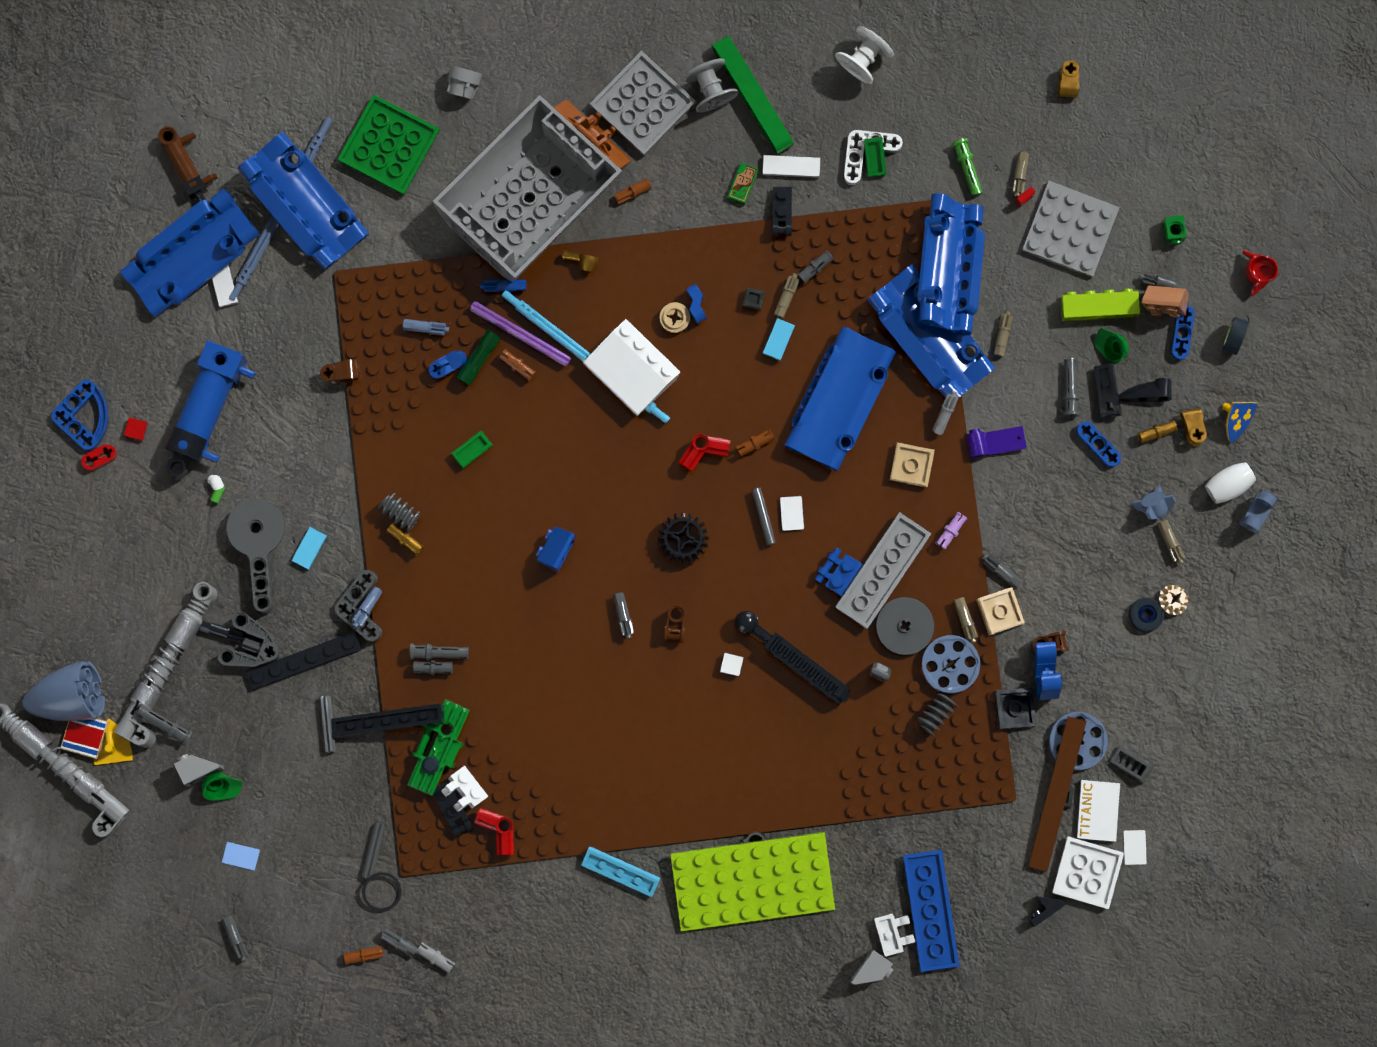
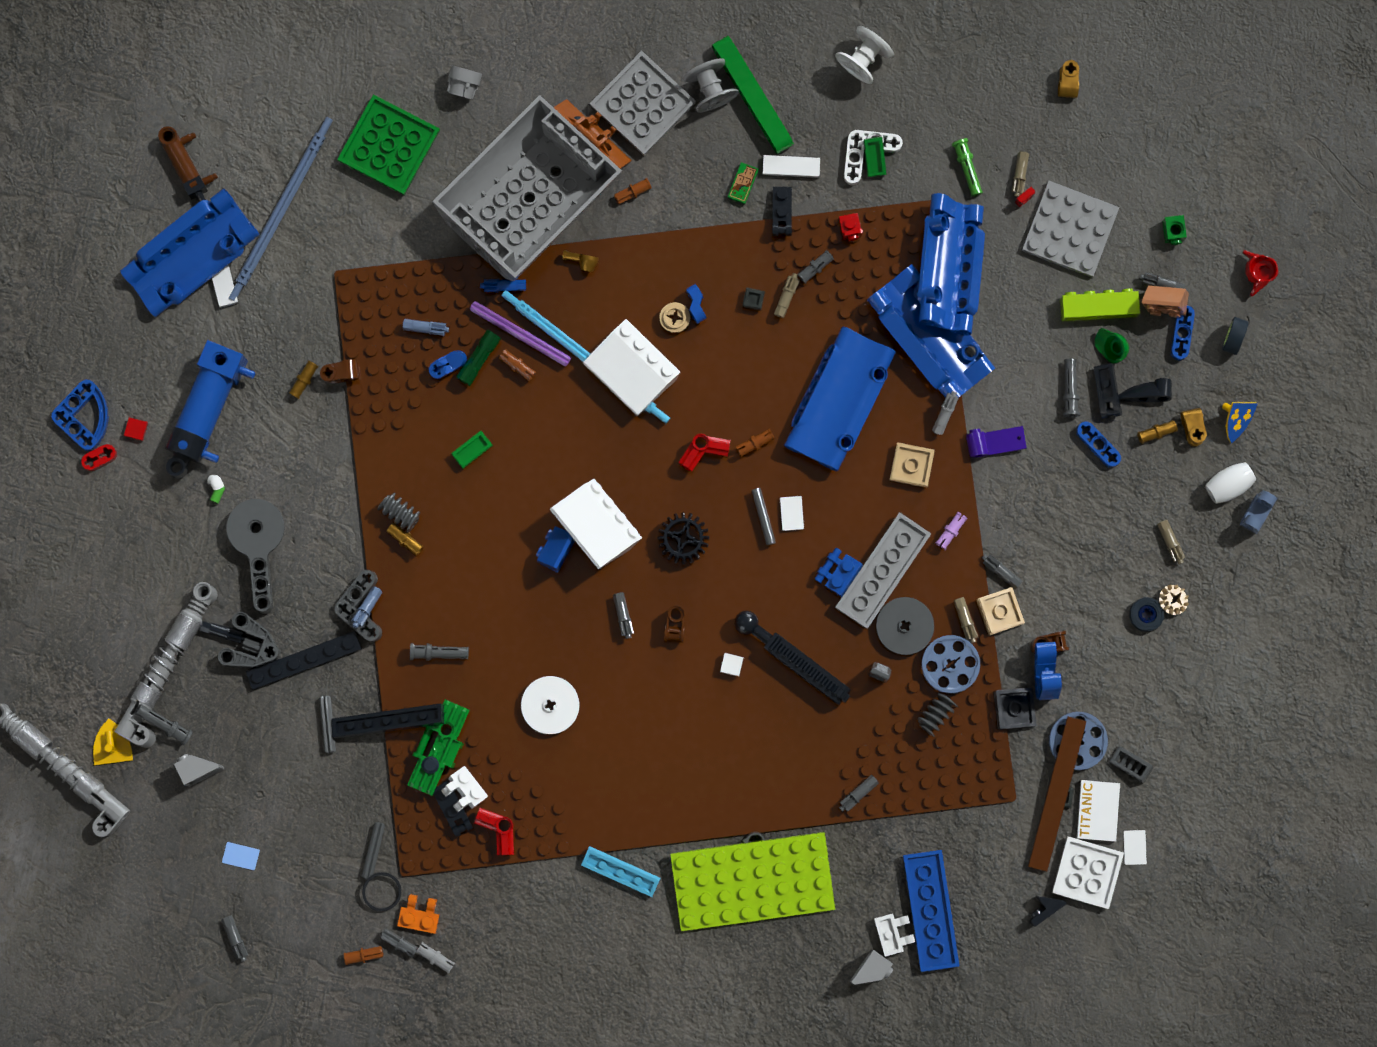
sand blue cylinder [22,661,105,721] -> none
tile [60,718,109,759] -> none
green piece [202,772,243,801] -> none
blue panel [237,131,369,271] -> none
medium azure tile [291,527,327,570] -> none
dark grey pin [413,660,453,676] -> none
medium azure tile [763,318,795,361] -> none
dark tan piece [994,311,1013,357] -> none
sand blue piece [1133,486,1176,519] -> none
none -> pearl gold pin [289,360,319,399]
none -> orange plate [397,894,440,934]
none -> white piece [521,676,579,734]
none -> white slope [550,479,642,569]
none -> red bracket [839,213,863,241]
none -> dark grey piece [839,775,879,812]

